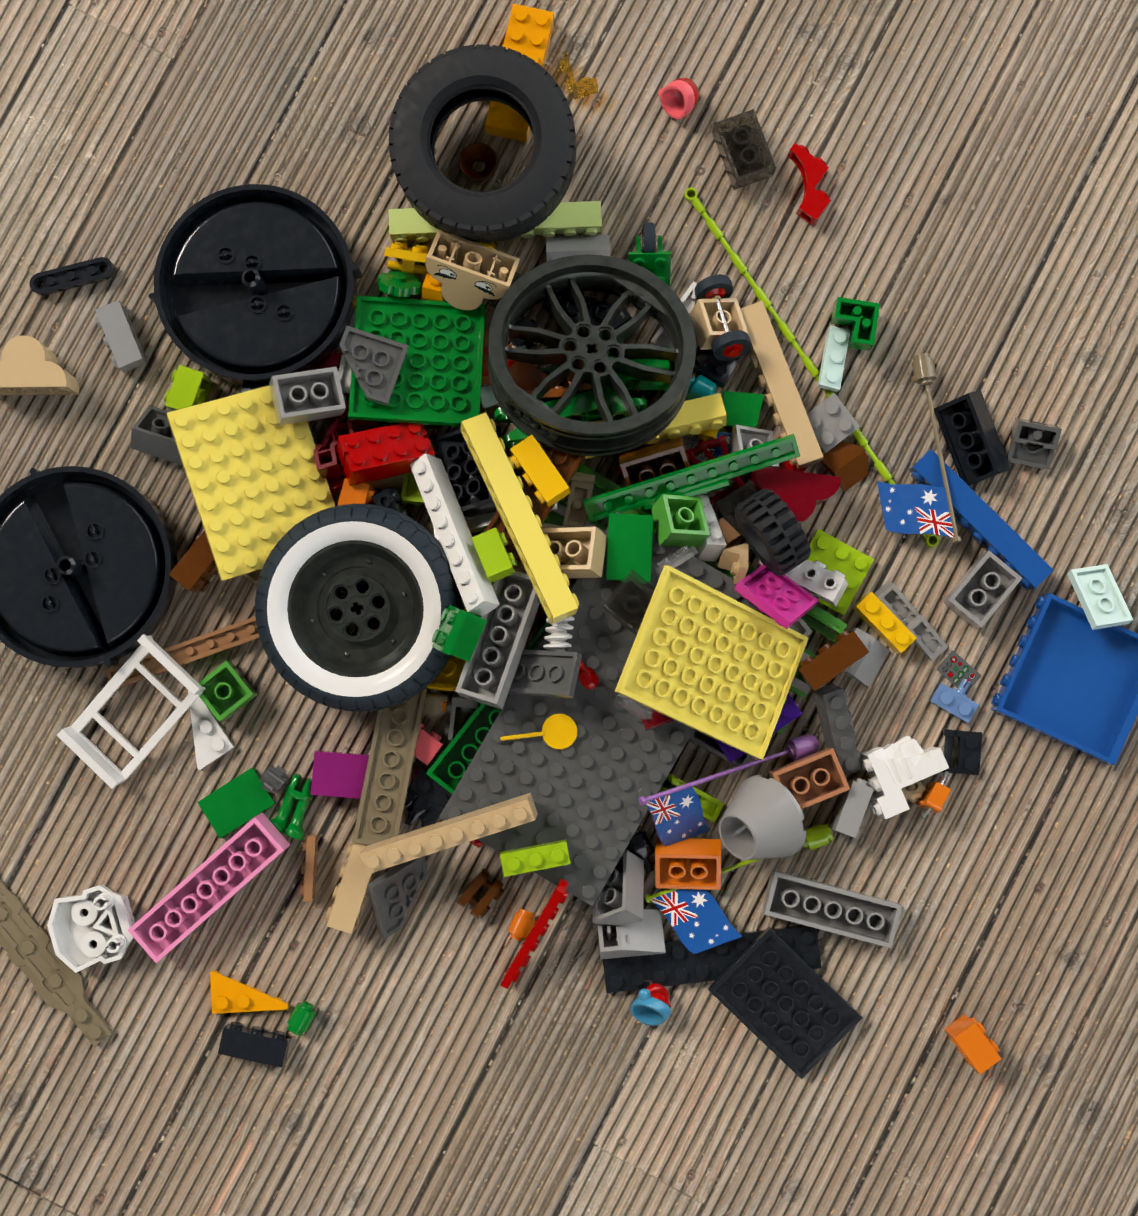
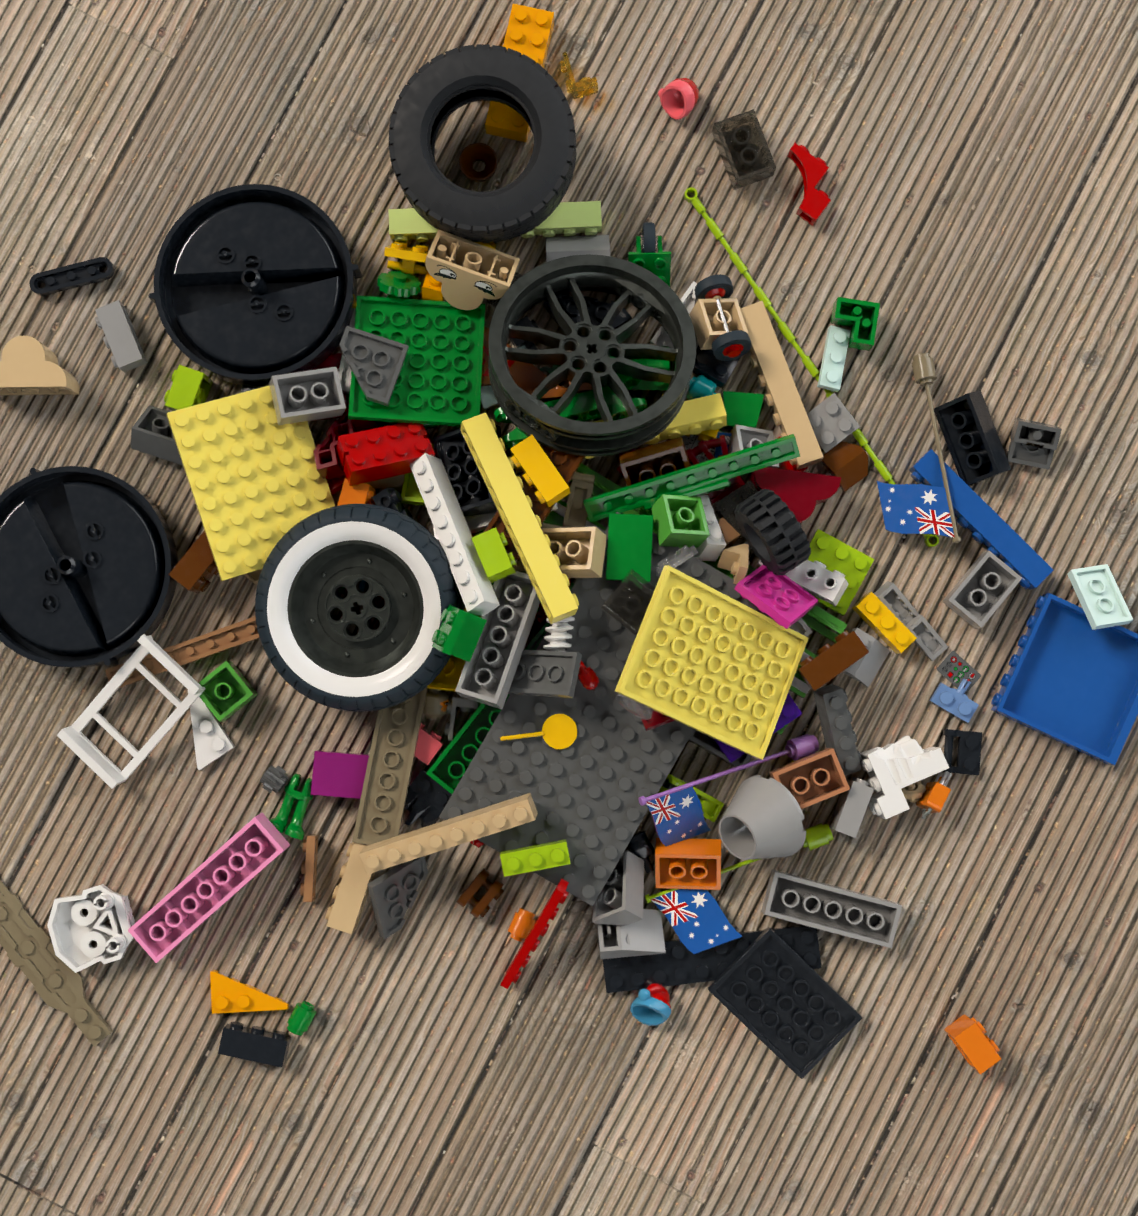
green tile [197,767,276,838] -> none

